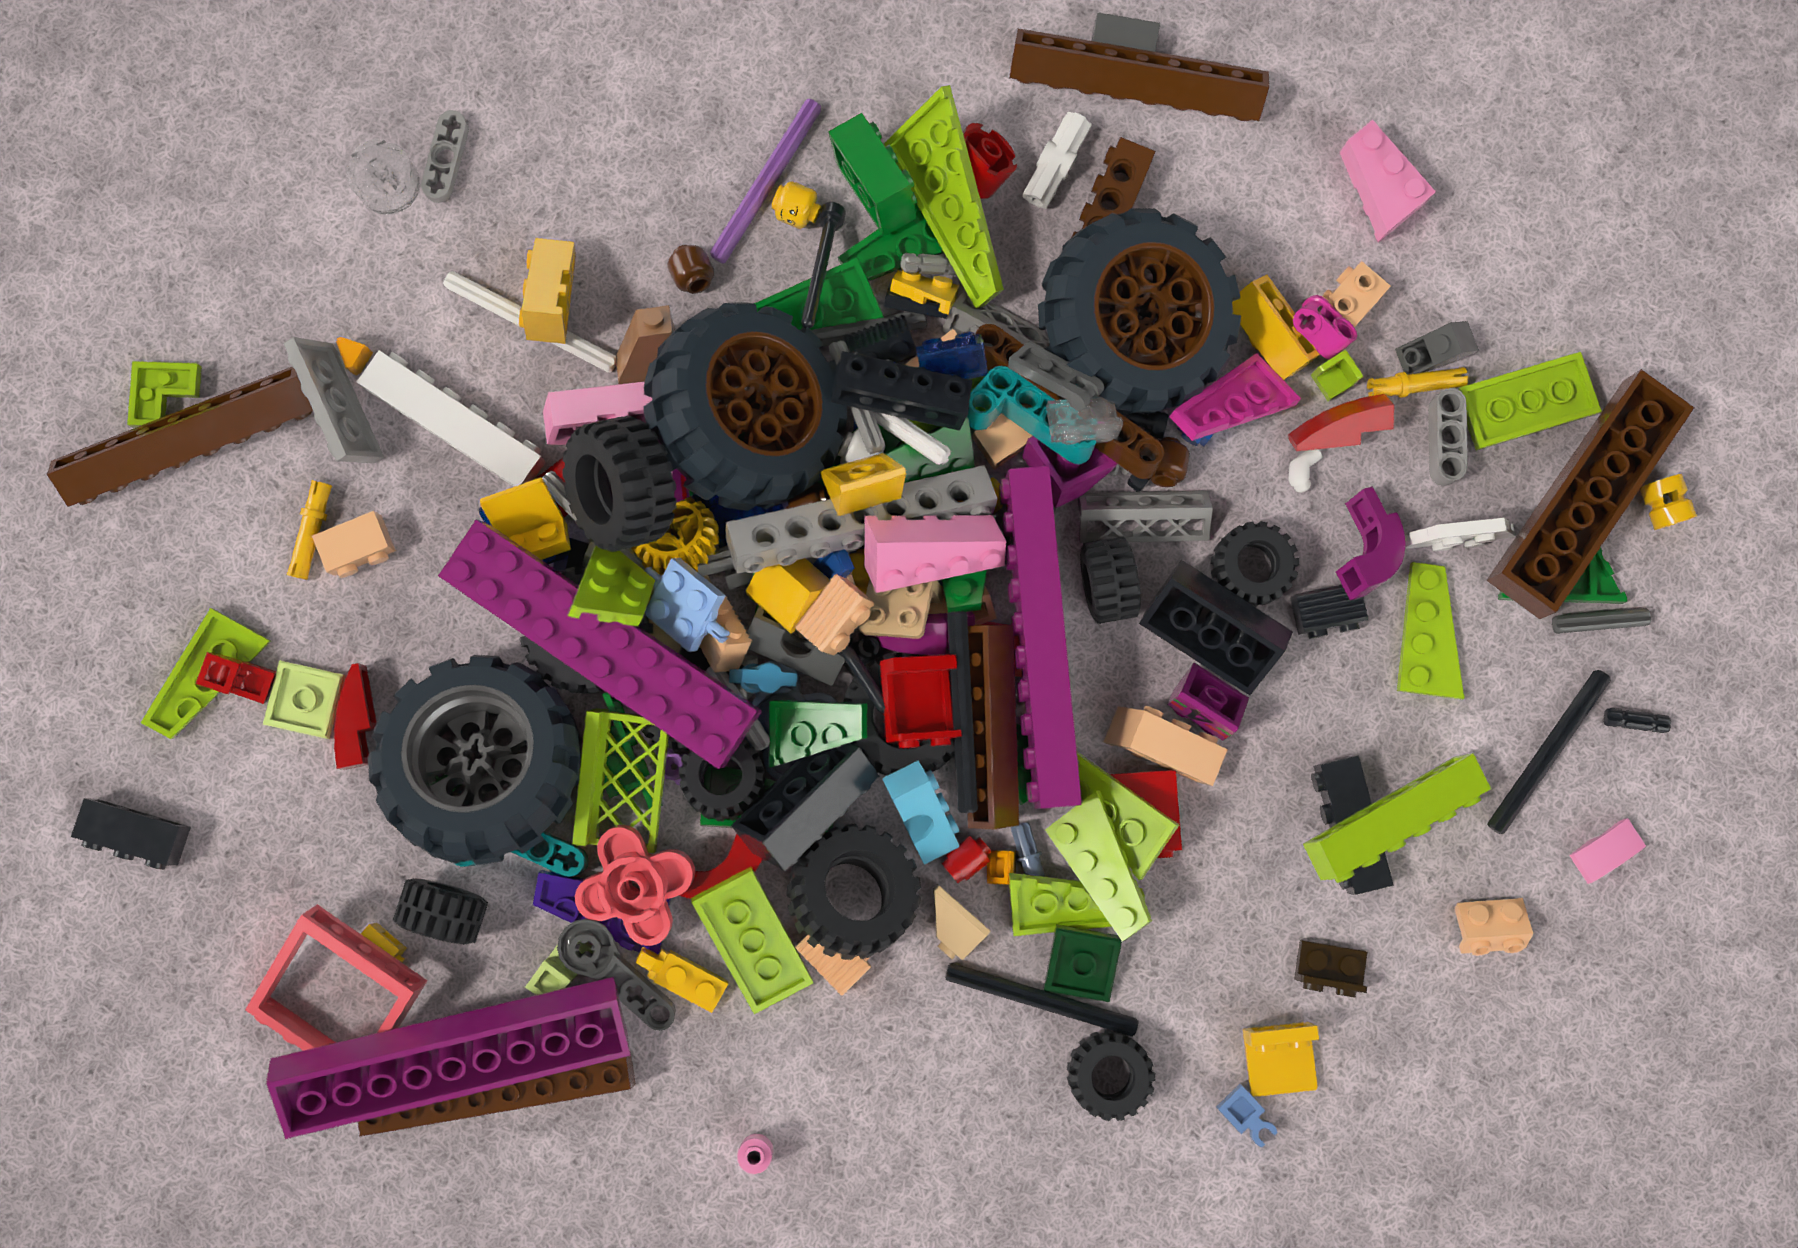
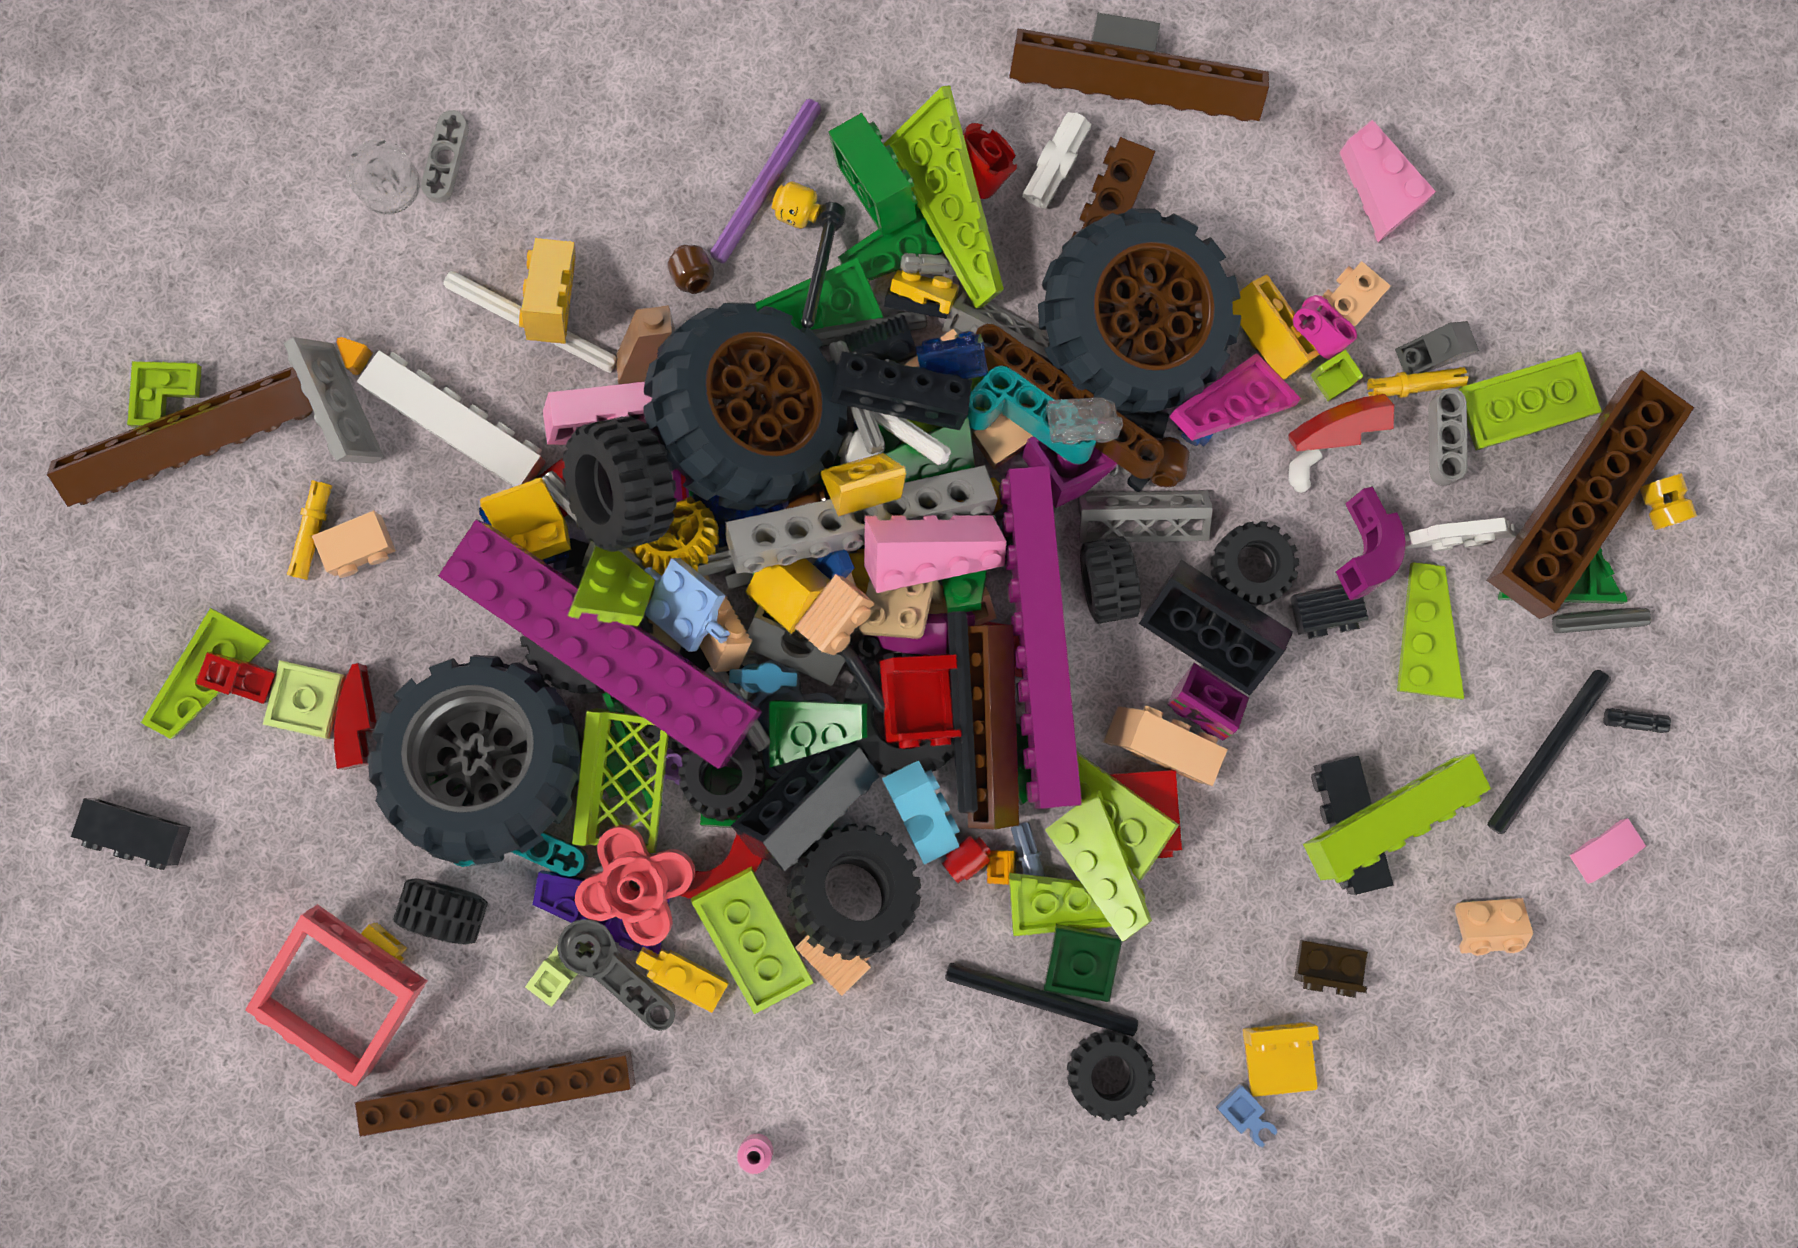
magenta brick [266,977,630,1139] -> none
tan slope [933,884,991,960] -> none
dark grey plate [1008,341,1104,411] -> none

